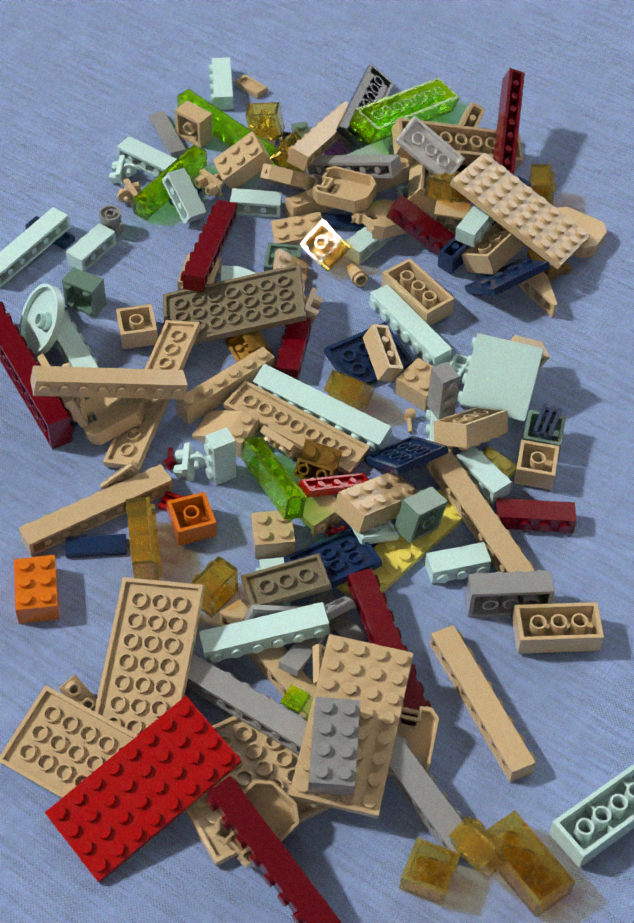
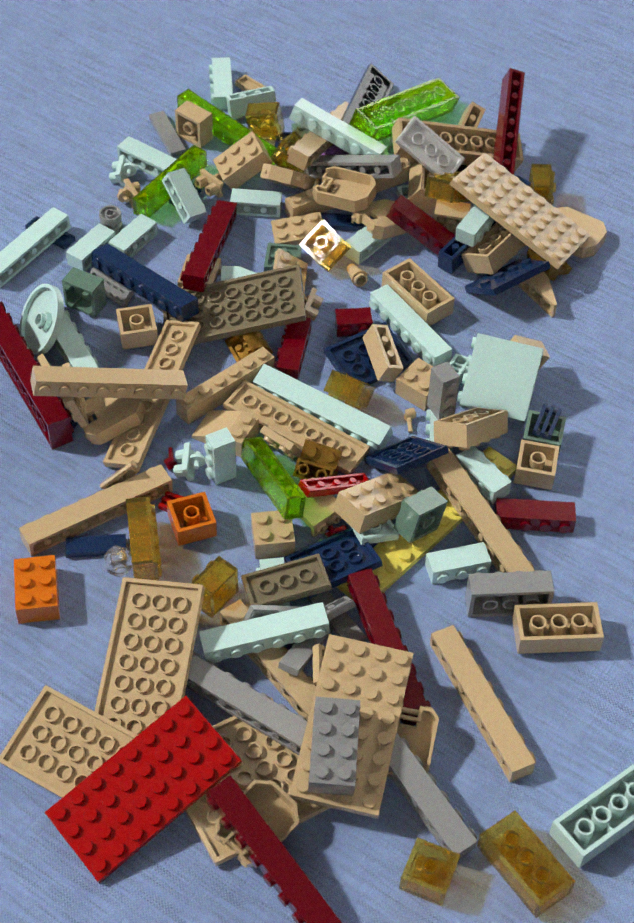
tan hips [58,674,97,710] -> none
clear neon green plate [280,684,310,714] -> none
clear yellow brick [448,816,507,881] -> none
none -> light grey plate [90,268,134,308]
none -> dark blue brick [91,244,199,322]
none -> clear head [104,546,132,577]
none -> light aqua brick [108,214,158,258]
none -> light aqua brick [226,86,277,119]
none -> light aqua brick [289,98,387,155]
none -> dark red brick [334,307,373,337]

